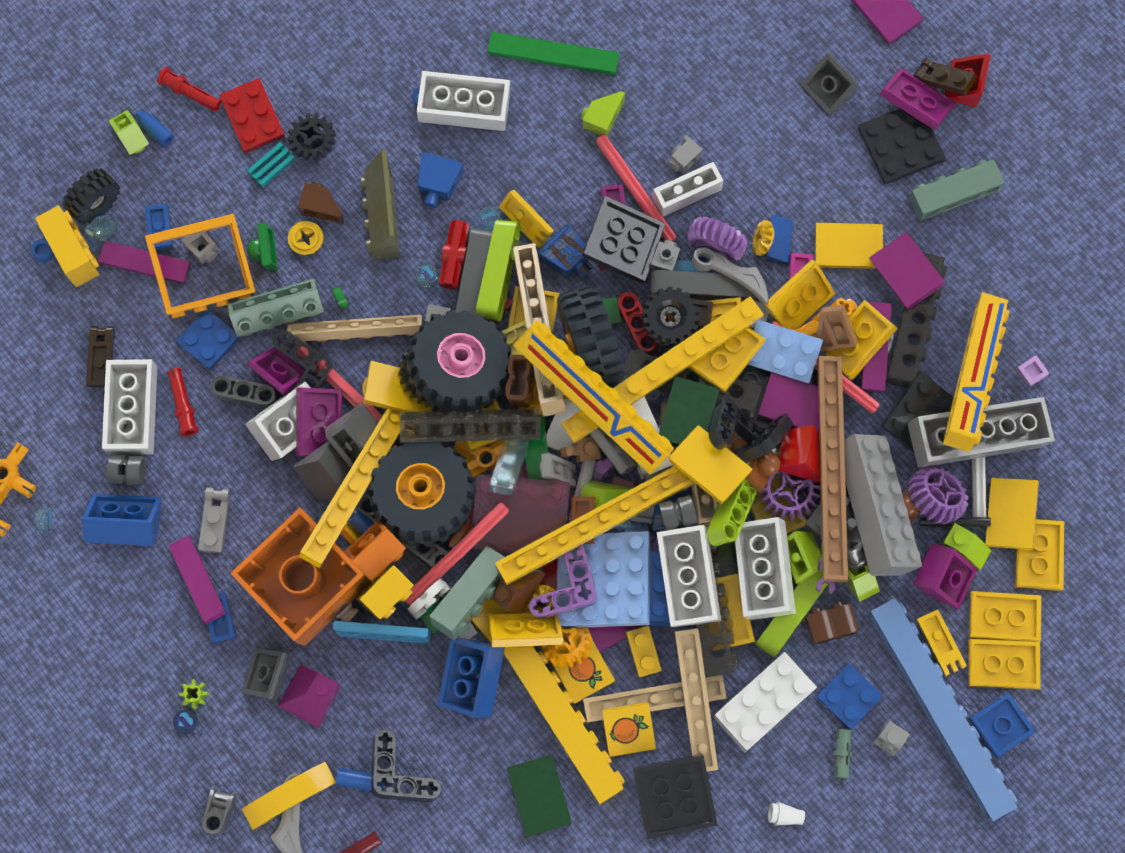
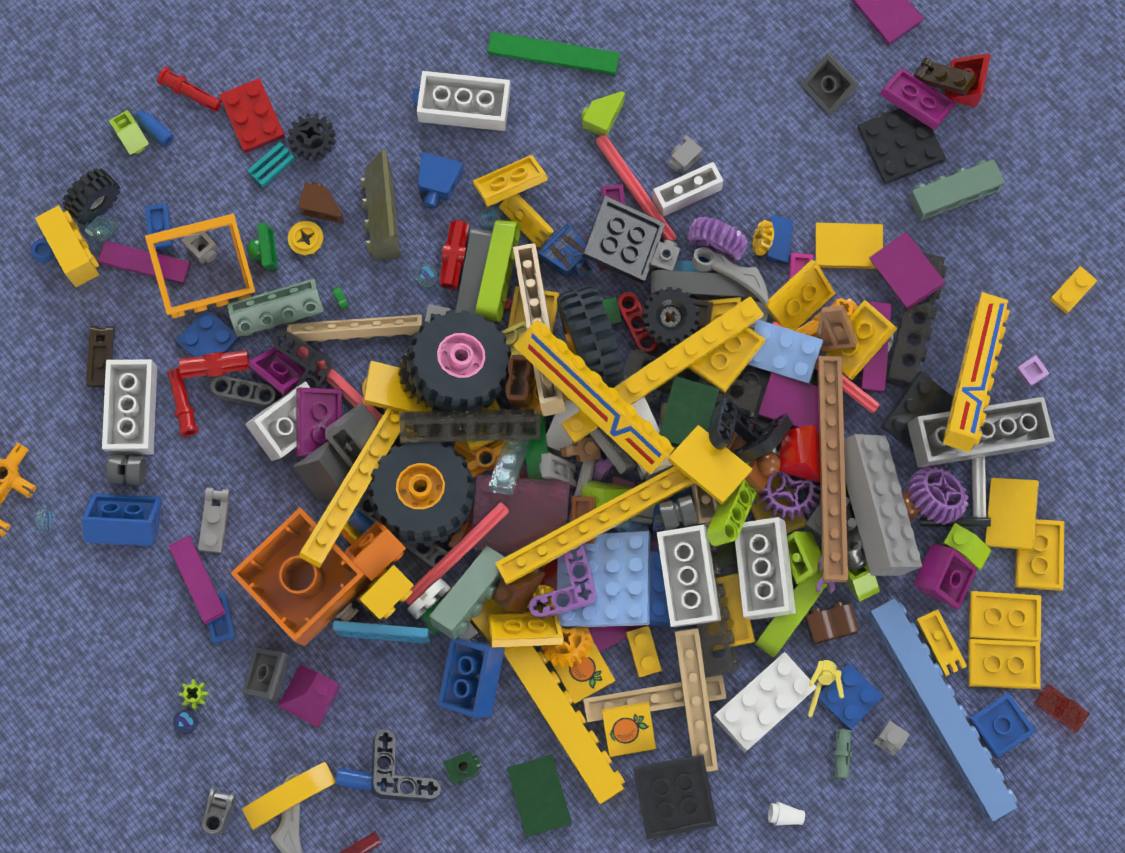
none -> red piece [179,350,250,378]
none -> dark green brick [444,751,482,786]
none -> yellow tile [472,155,548,207]
none -> light yellow plant [808,660,844,717]
none -> clear red slope [1034,684,1090,733]
none -> yellow plate [1050,266,1098,314]

